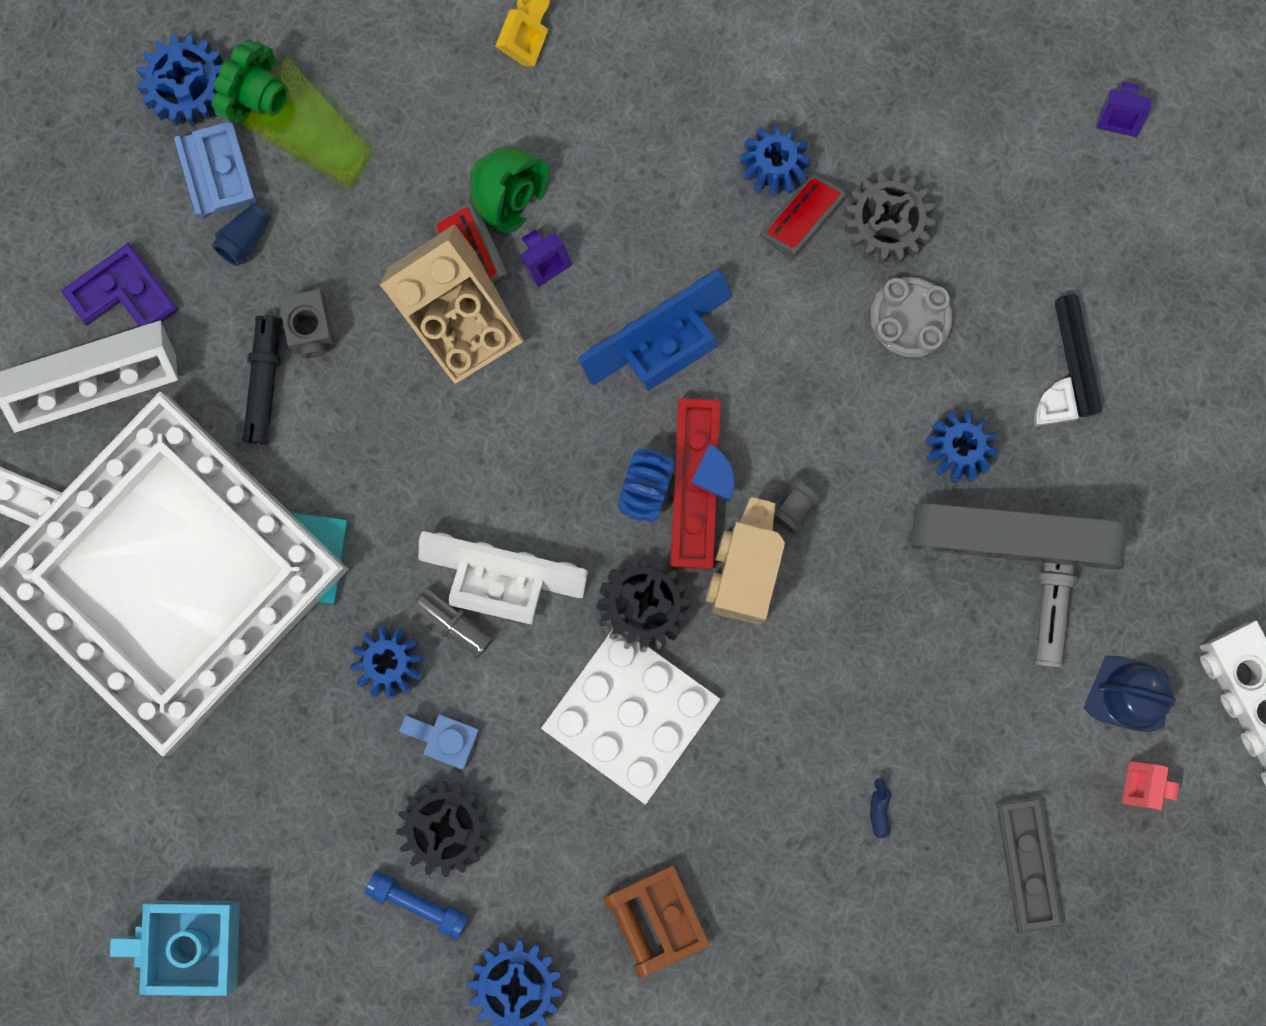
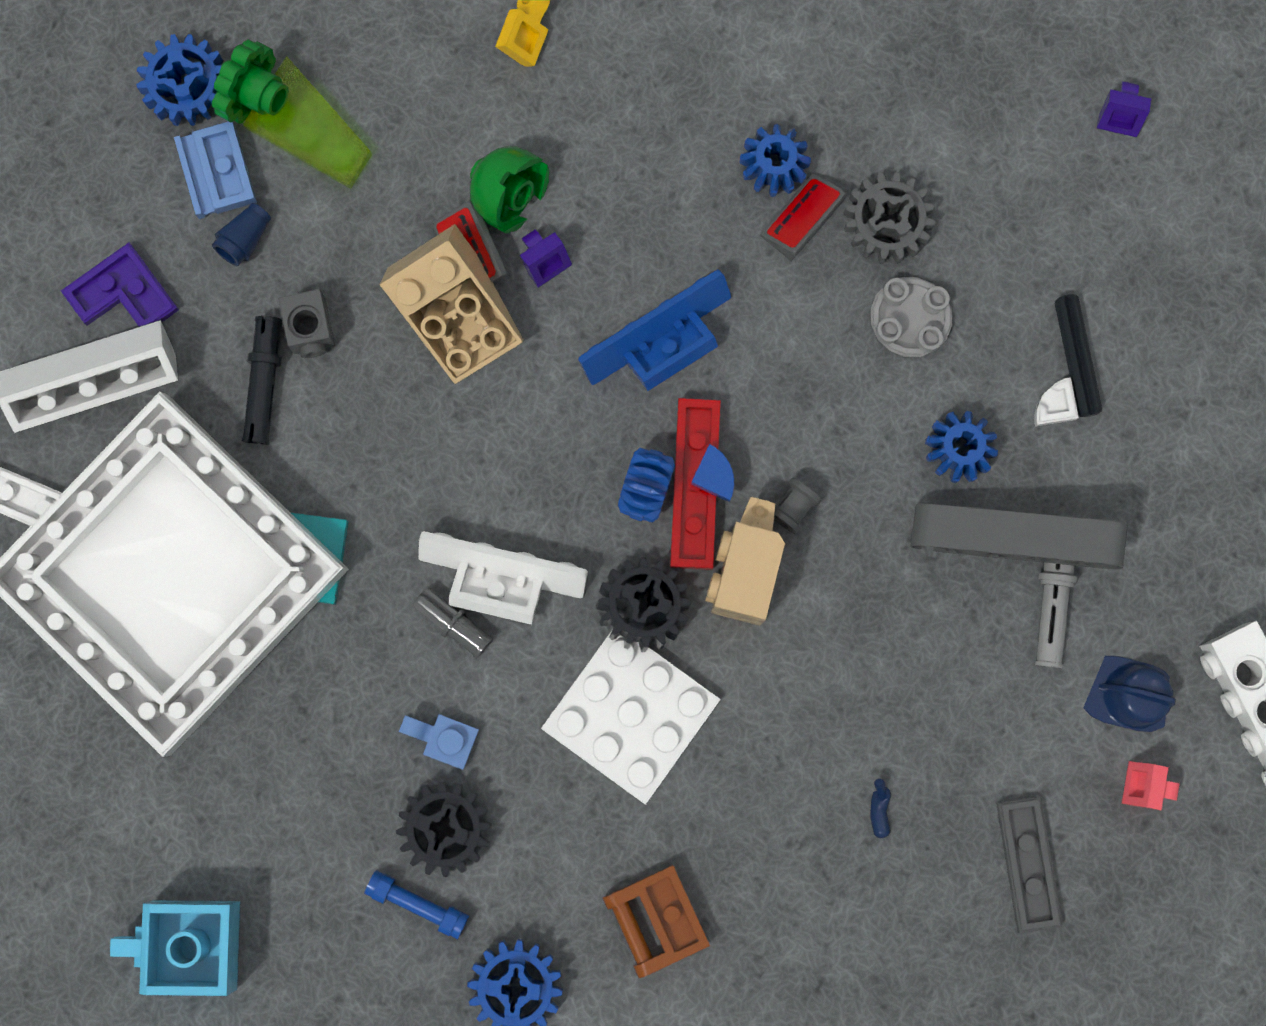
blue gear [350,626,424,699] -> none

